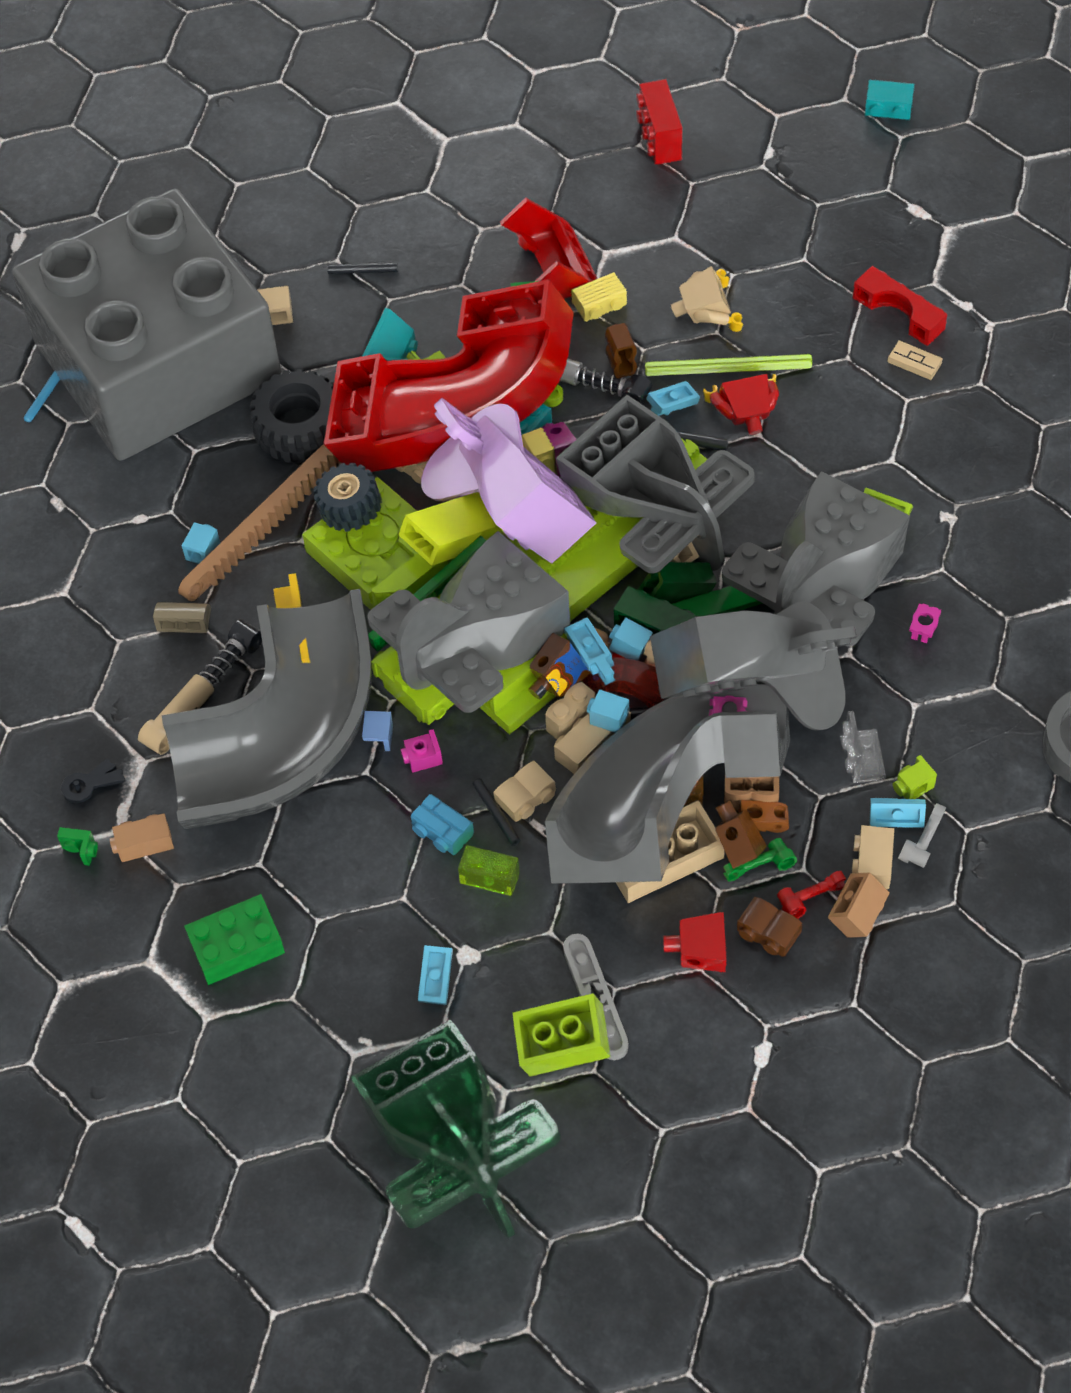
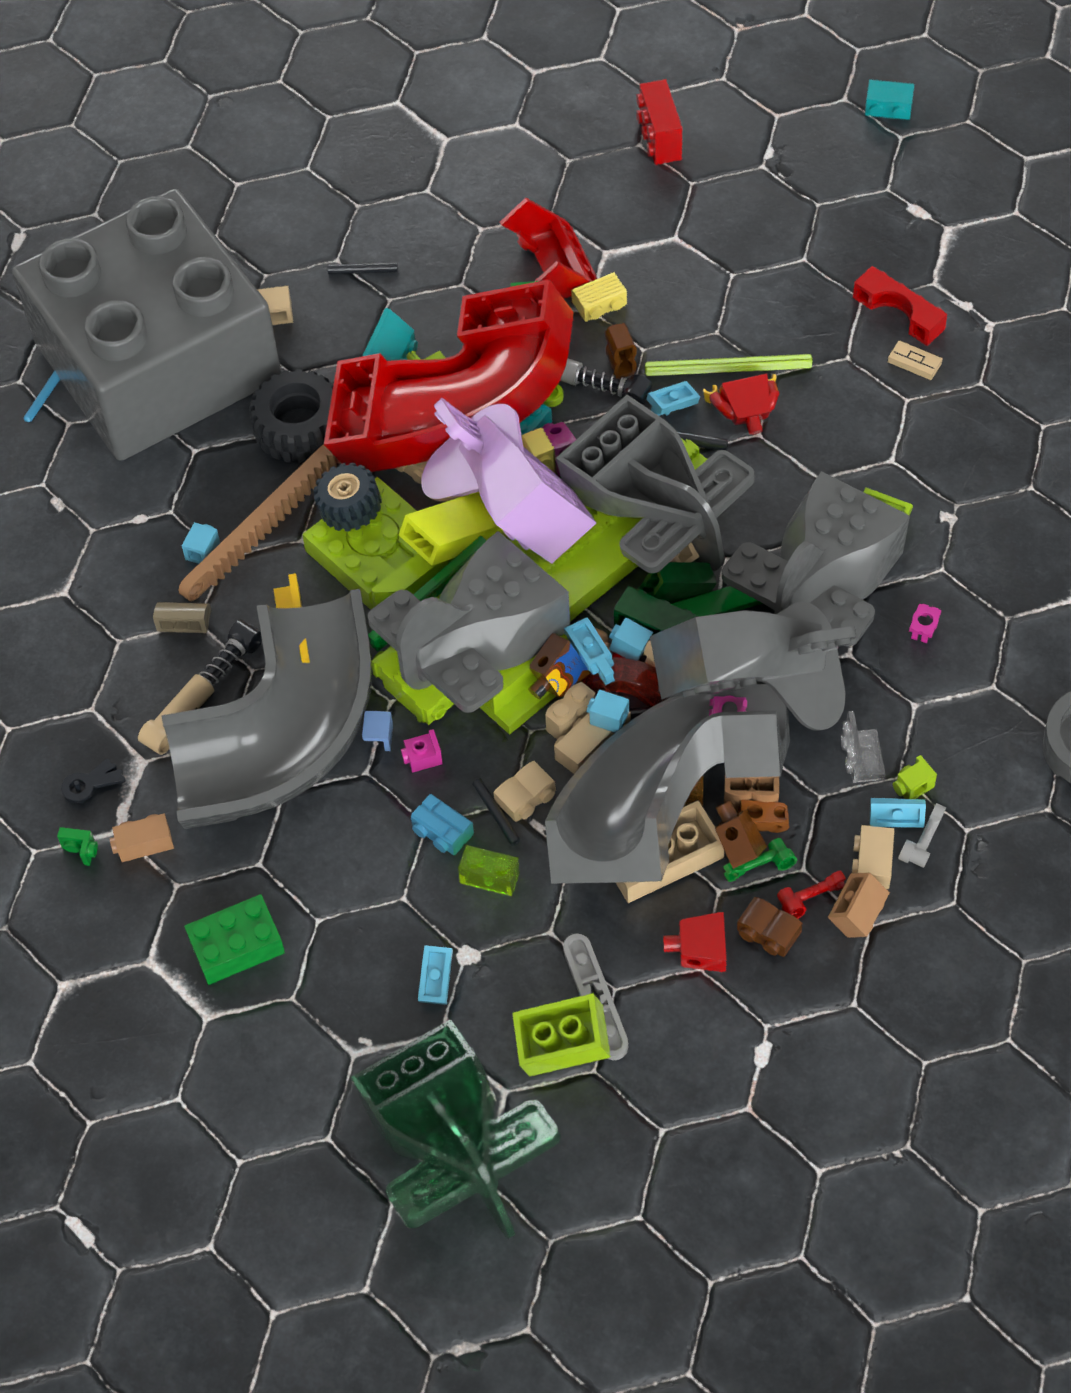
tan torso [671,266,743,332] -> none

